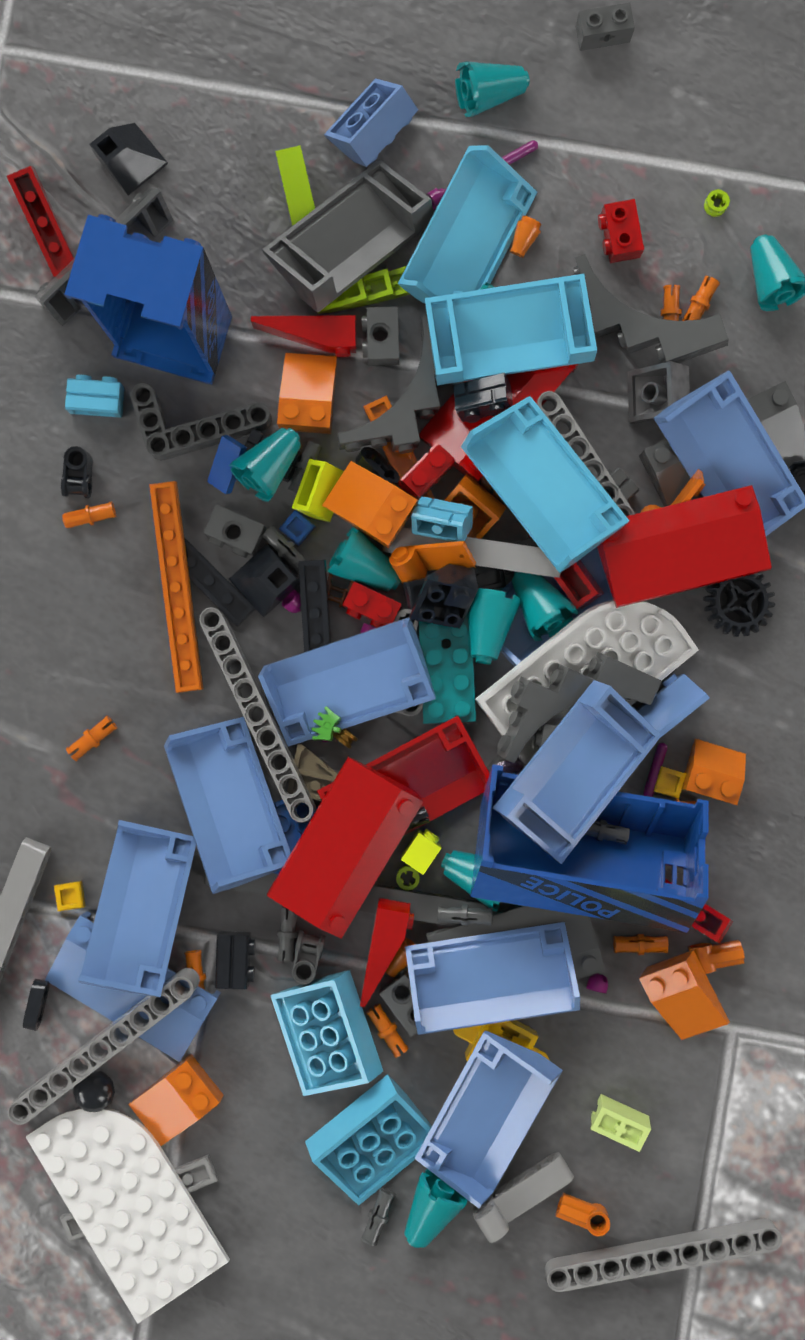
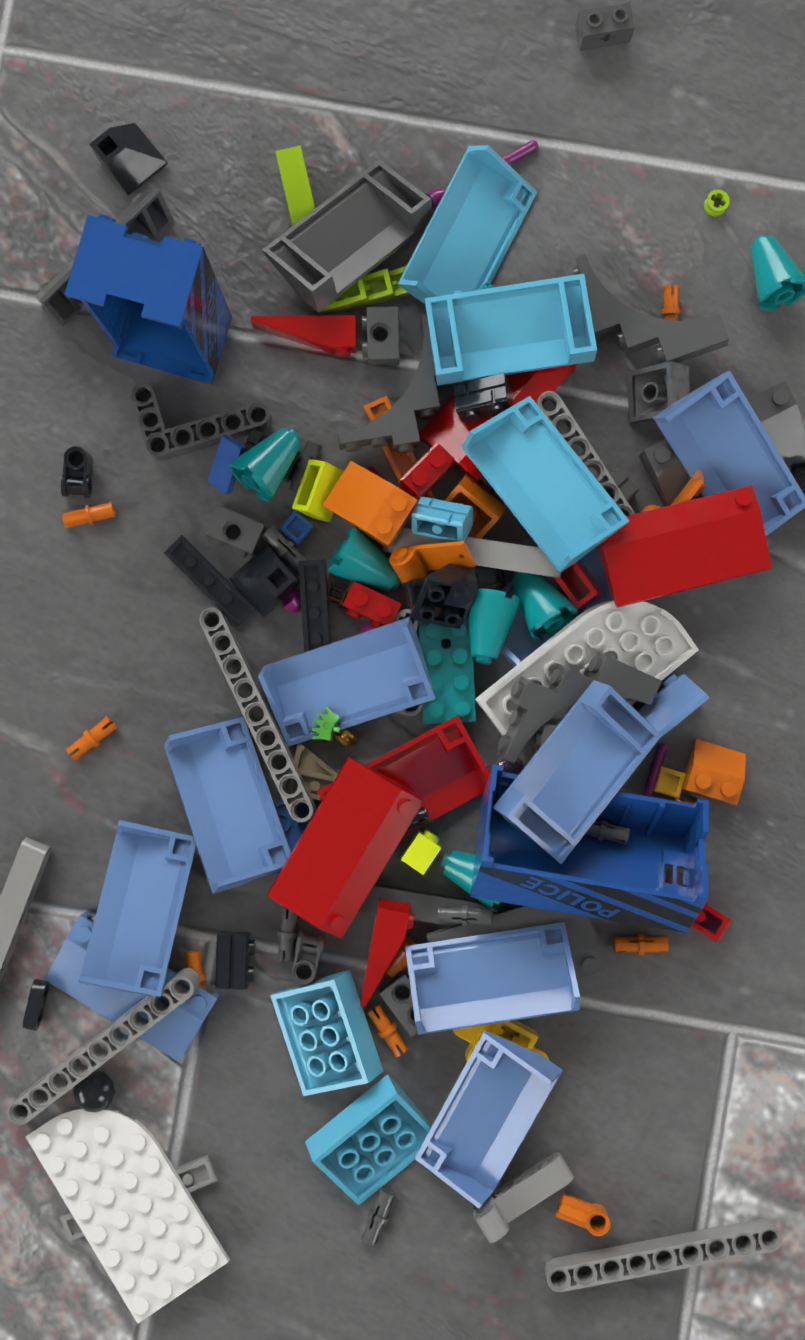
red slope [7,166,74,277] -> none
yellow tile [54,881,86,912] -> none
medium azure brick [65,375,125,418] -> none
orange slope [128,1054,223,1146] -> none
orange tile [149,481,203,693] -> none
orange slope [277,353,337,434] -> none
medium blue slope [324,78,418,167] -> none
black beam [355,447,400,486] -> none
lime bush [396,865,420,890] -> none
teal cone [404,1169,468,1248] -> none
teal cone [455,61,530,117] -> none
orange cone [510,216,542,258] -> none
magenta hinge [586,973,608,994] -> none
yellowish green hinge [591,1094,651,1152] -> none
red brick [598,199,644,263] -> none
orange slope [639,950,730,1040] -> none
orange pin [681,276,720,321] -> none
orange piece [688,940,745,974] -> none
black gear [703,574,775,637] -> none

